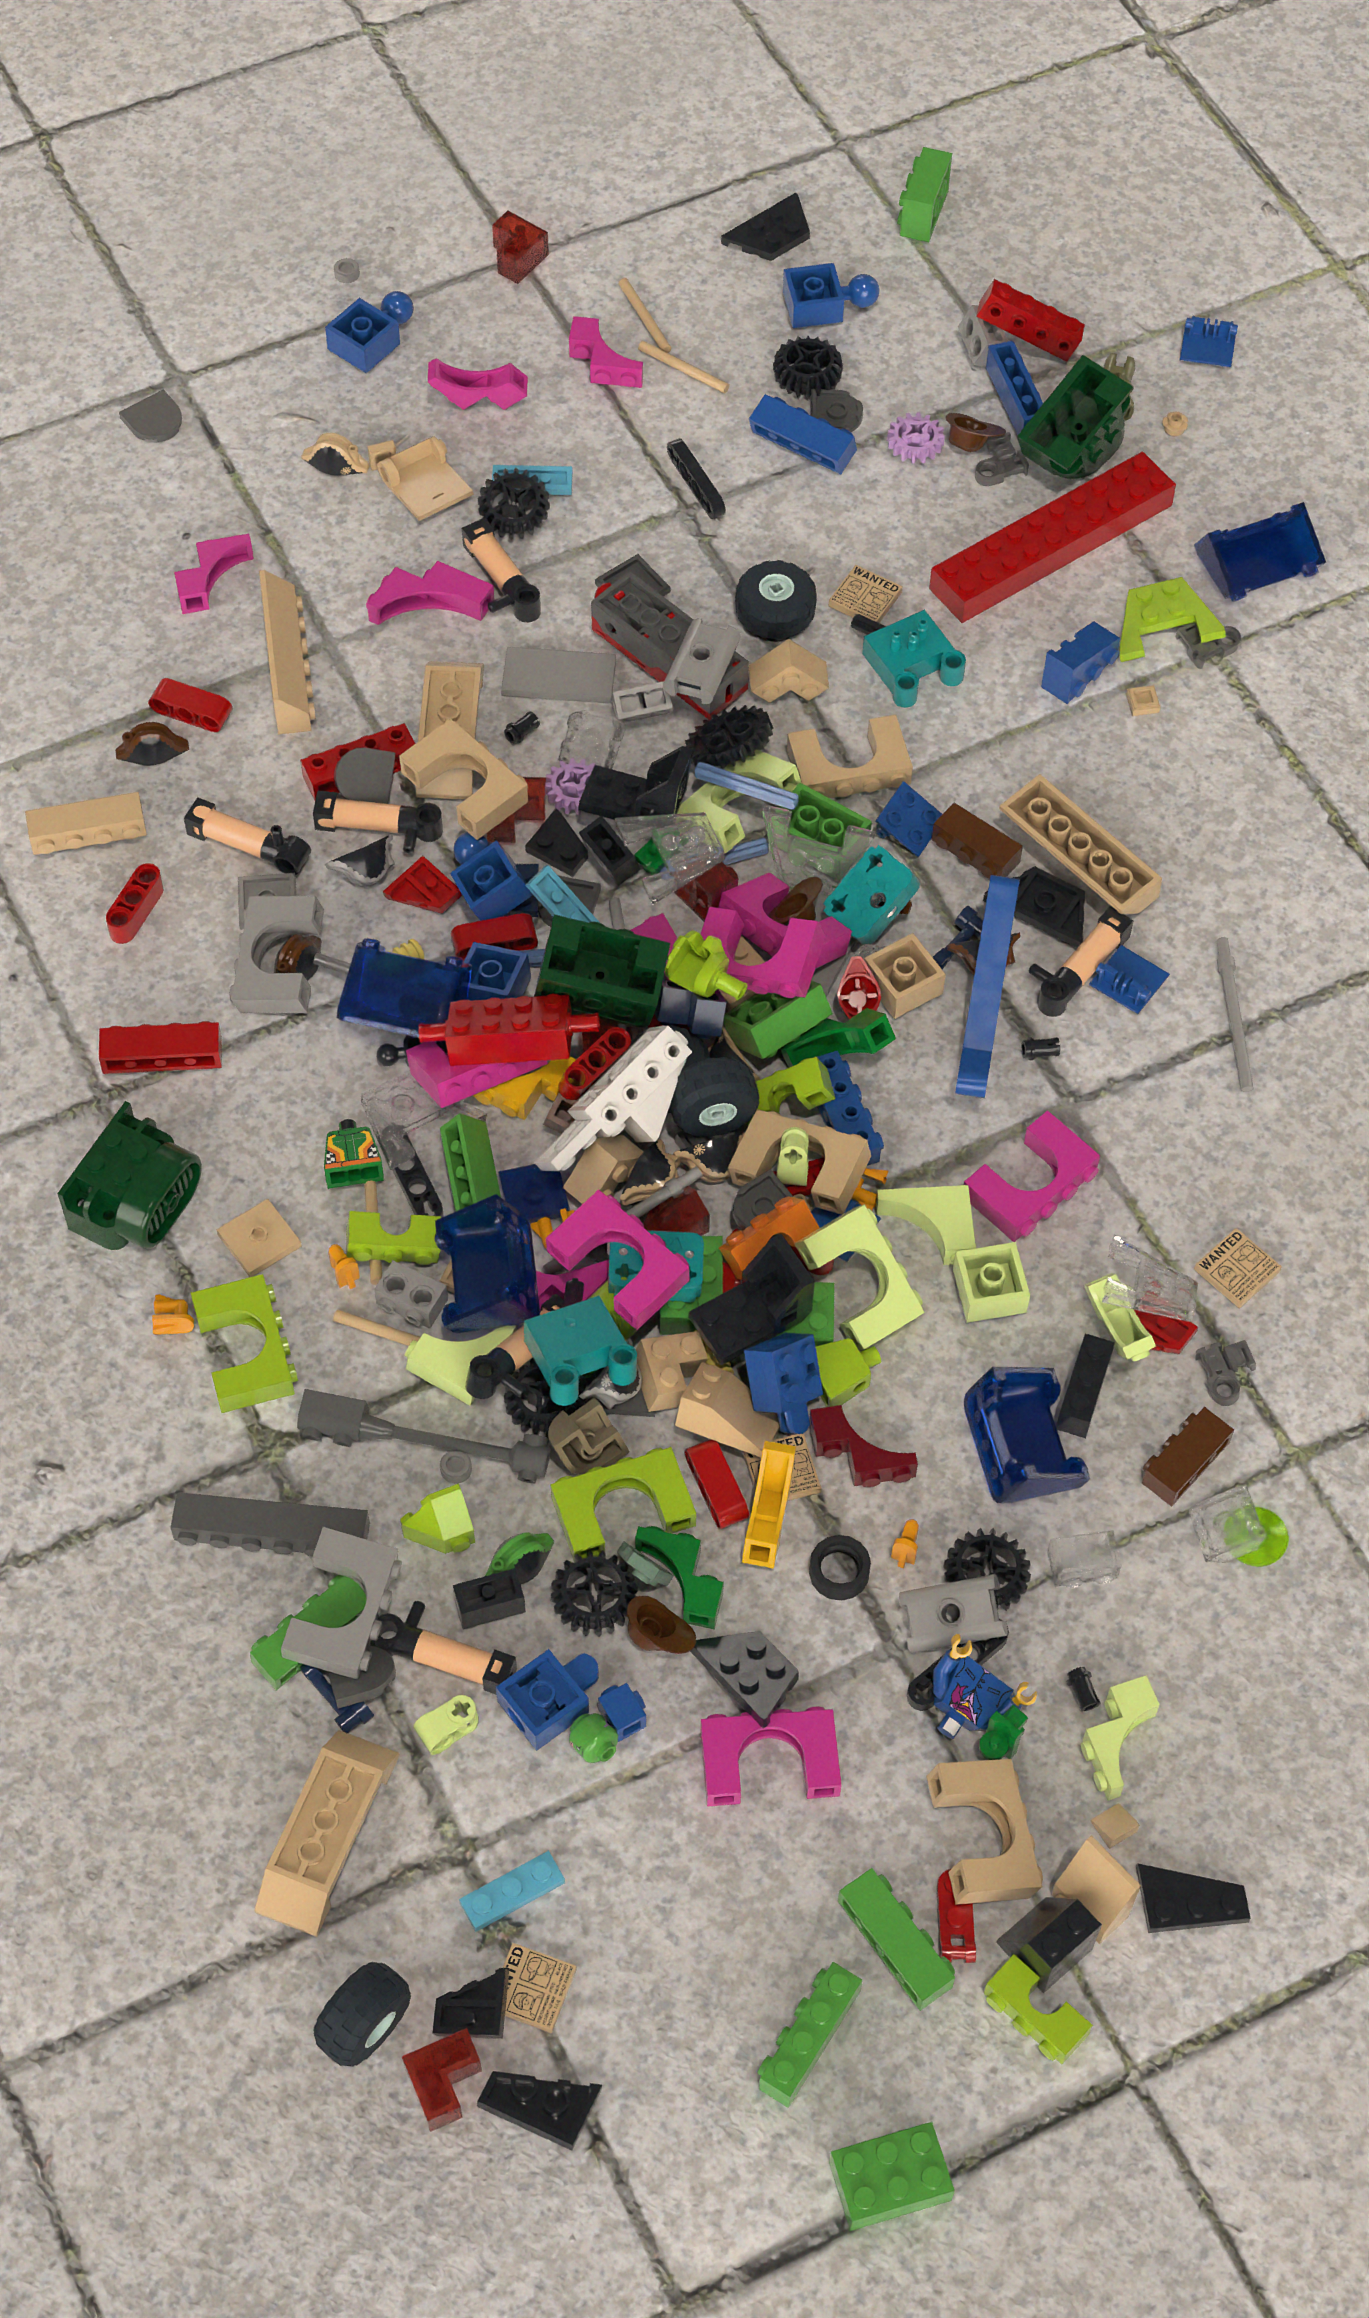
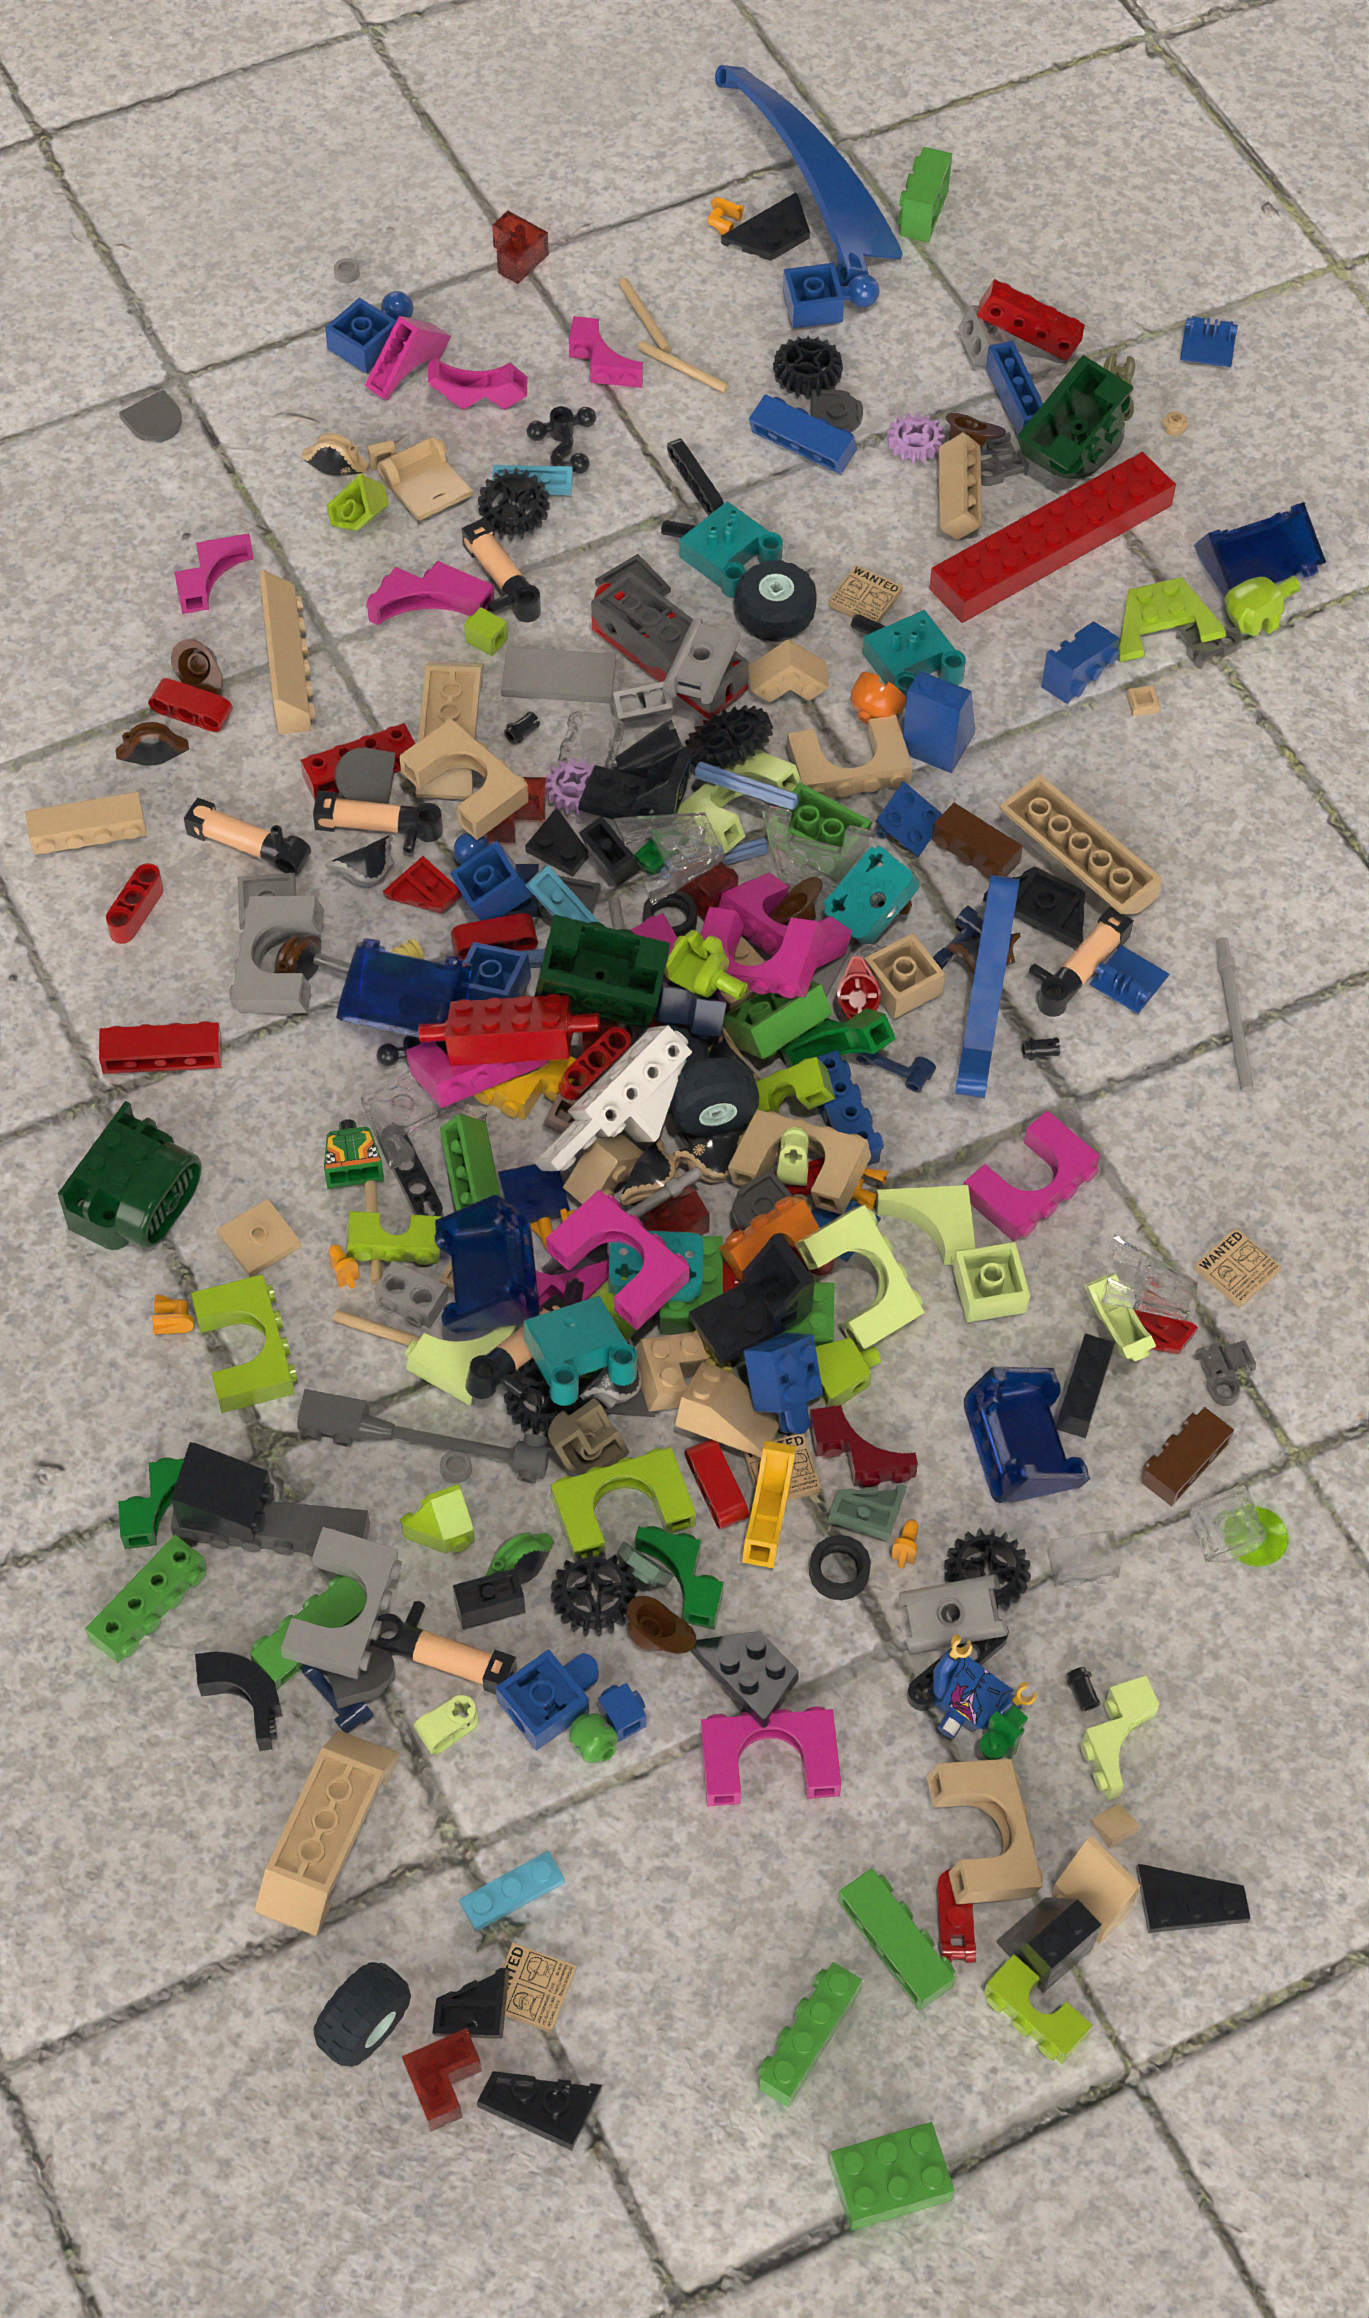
none -> bright green brick [85,1535,207,1664]
none -> green arch [118,1457,184,1549]
none -> reddish brown piece [171,639,223,695]
none -> black slope [171,1442,274,1542]
none -> black arch [195,1651,283,1751]
none -> lime slope [326,473,389,531]
none -> dark pink arch [364,316,451,400]
none -> lime brick [464,607,508,657]
none -> black piece [526,406,597,474]
none -> black cone [611,720,692,779]
none -> black tyre [643,888,697,938]
none -> teal piece [661,501,783,598]
none -> light orange piece [707,197,744,235]
none -> blue panel [715,65,903,286]
none -> sand green wing [828,1485,907,1541]
none -> orange cylinder [850,672,907,724]
none -> dark blue brick [856,1052,936,1092]
none -> blue slope [903,671,975,773]
none -> tan brick [939,432,982,541]
none -> lime piece [1224,576,1301,636]

